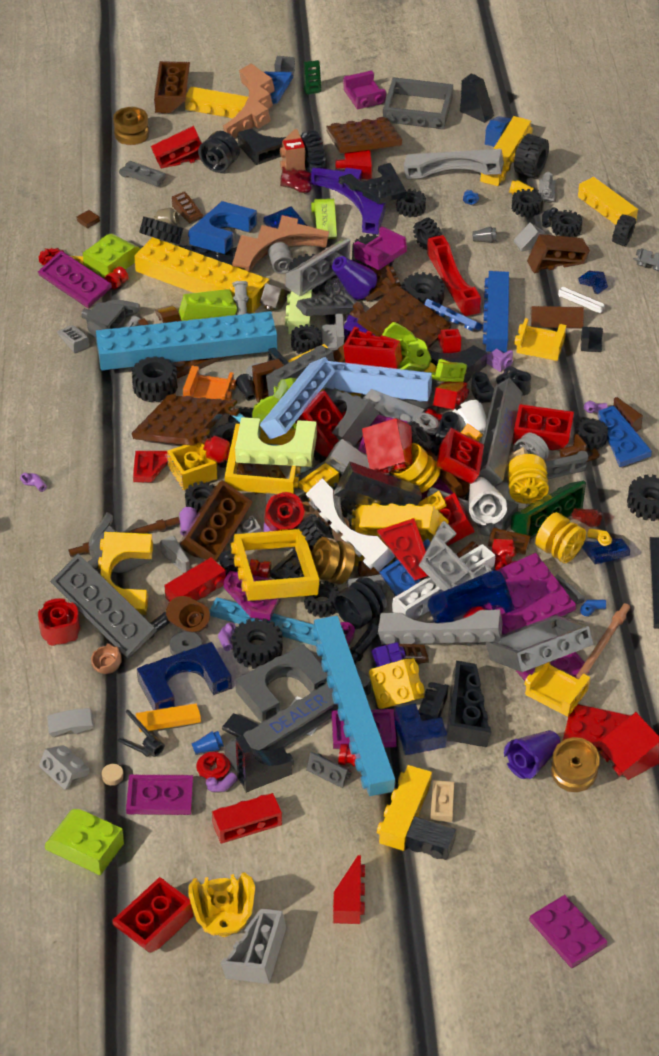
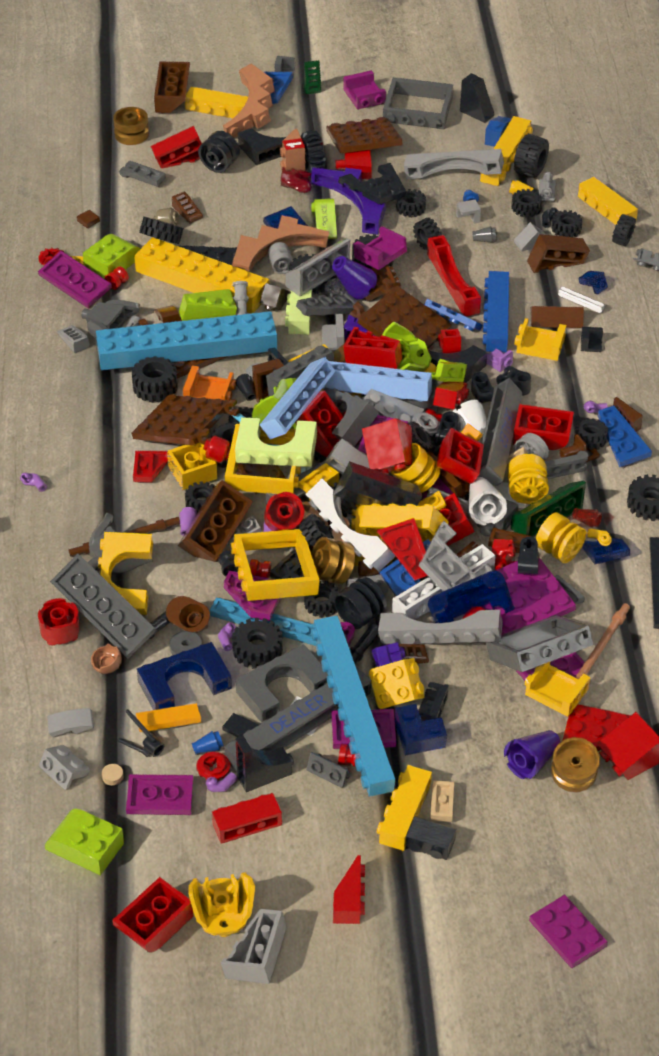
light grey slope [160,536,190,573] -> none
red brick [164,557,226,602] -> none
blue arch [188,201,257,254] -> none
black tyre [291,324,322,354] -> none
black tyre [402,272,445,311] -> none
black wedge [446,660,491,747] -> none
blue arm [580,599,606,616] -> none
none -> light grey panel [456,200,481,223]
none -> black piece [518,537,538,574]

